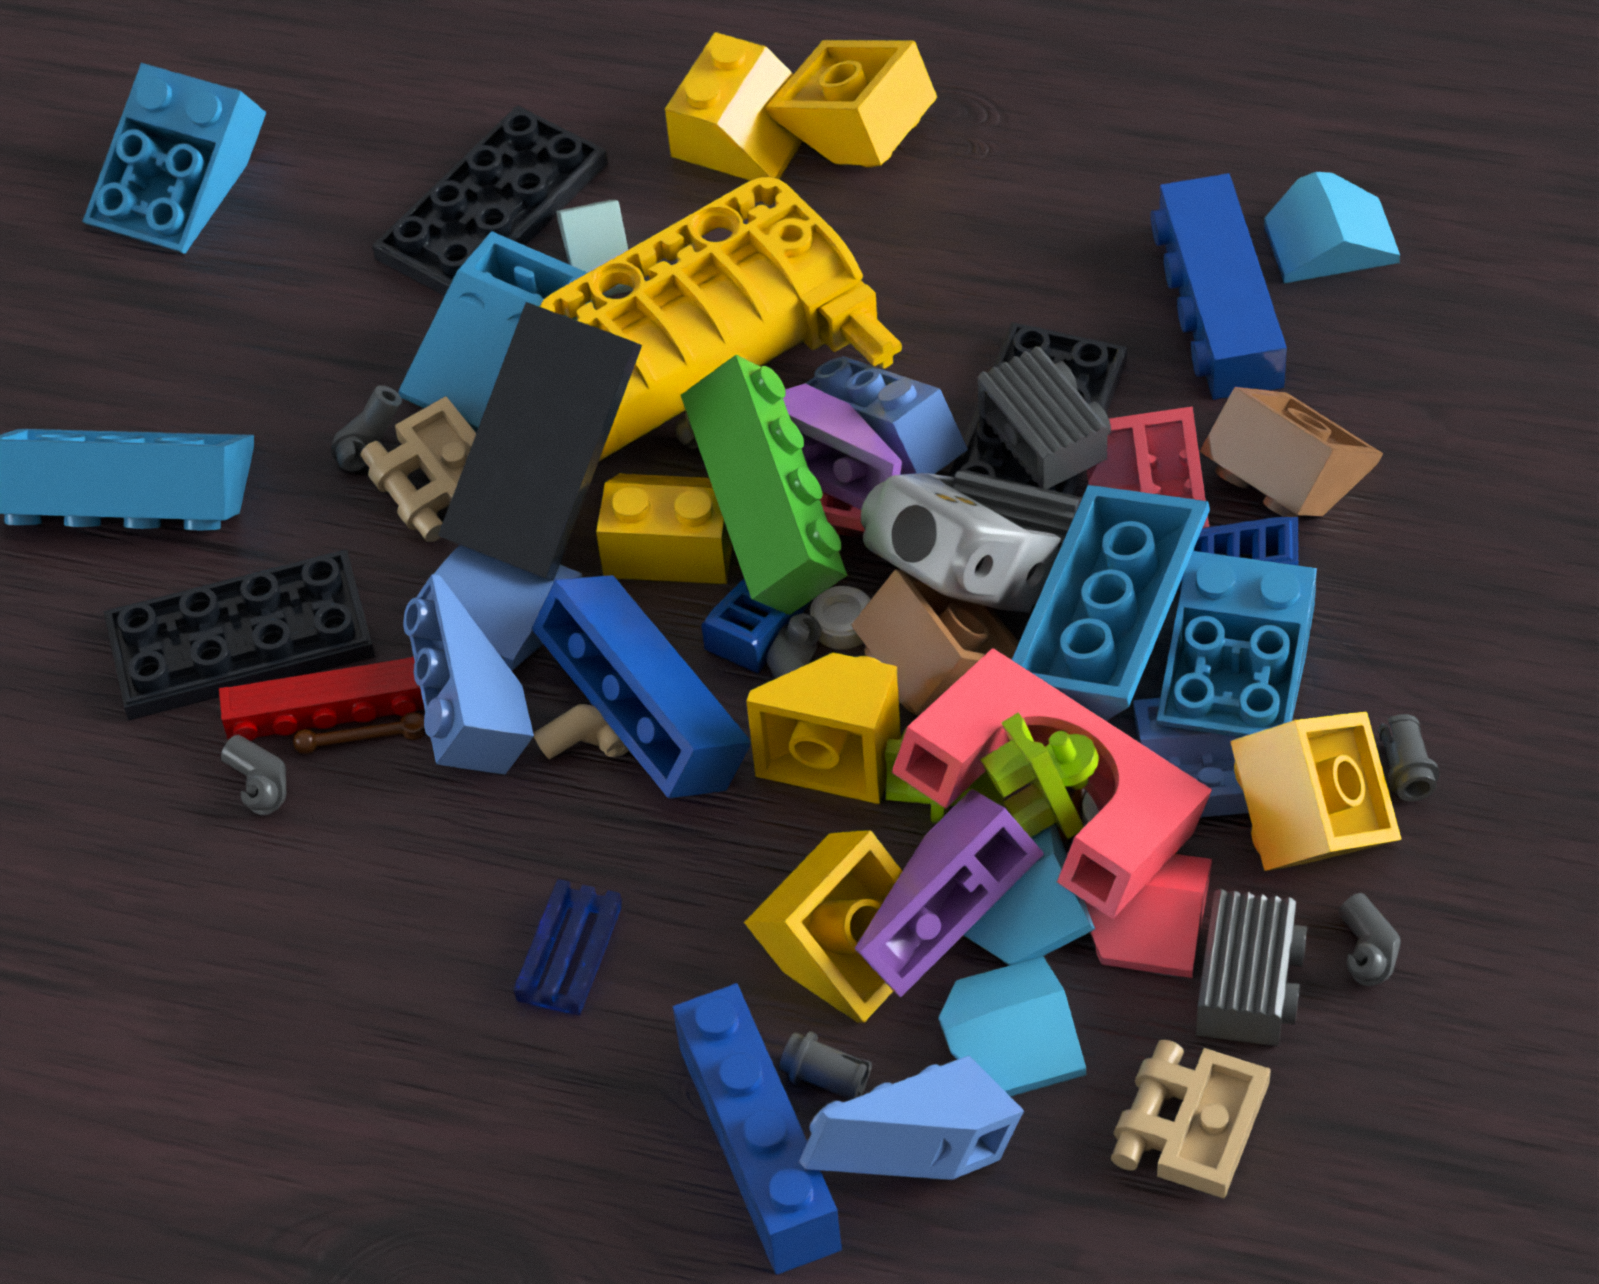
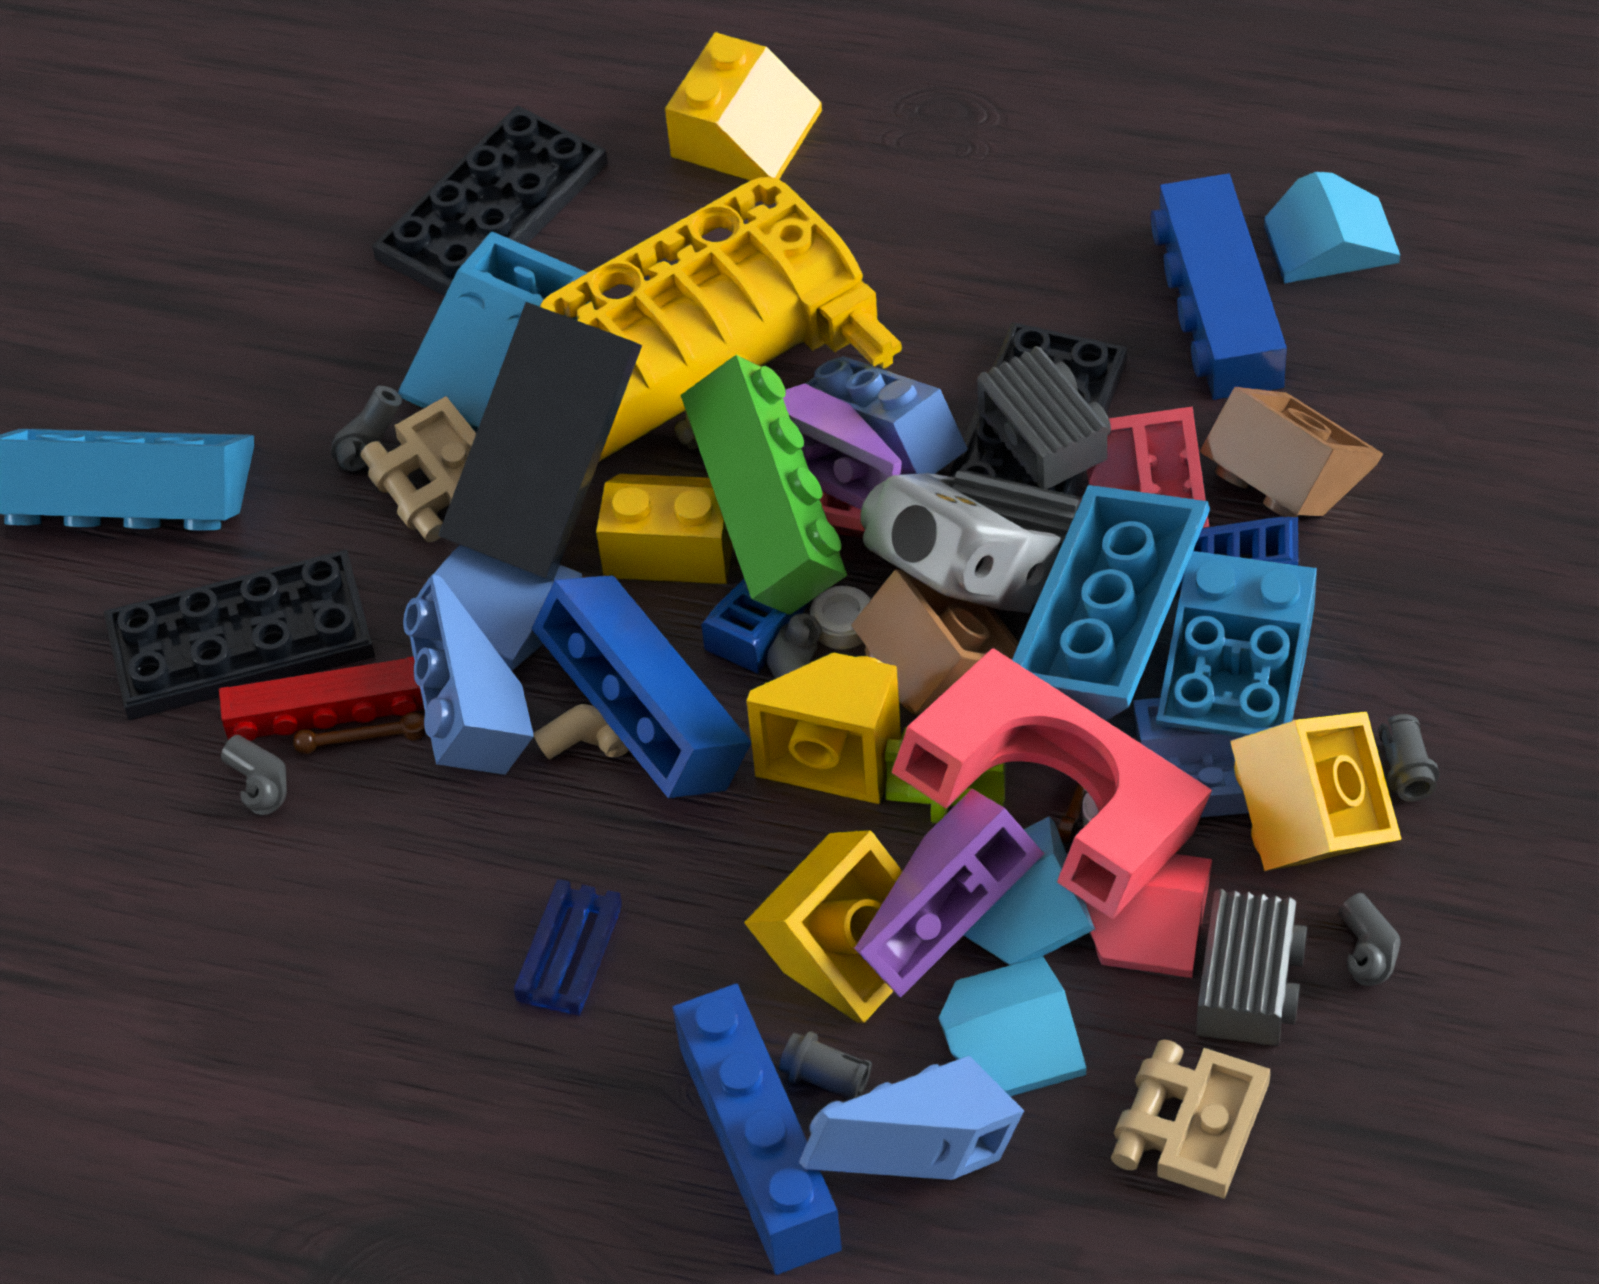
dark azure slope [82,63,266,254] -> none
light aqua slope [556,199,633,297] -> none
yellow slope [766,40,937,167] -> none
lime hips [980,712,1099,839] -> none

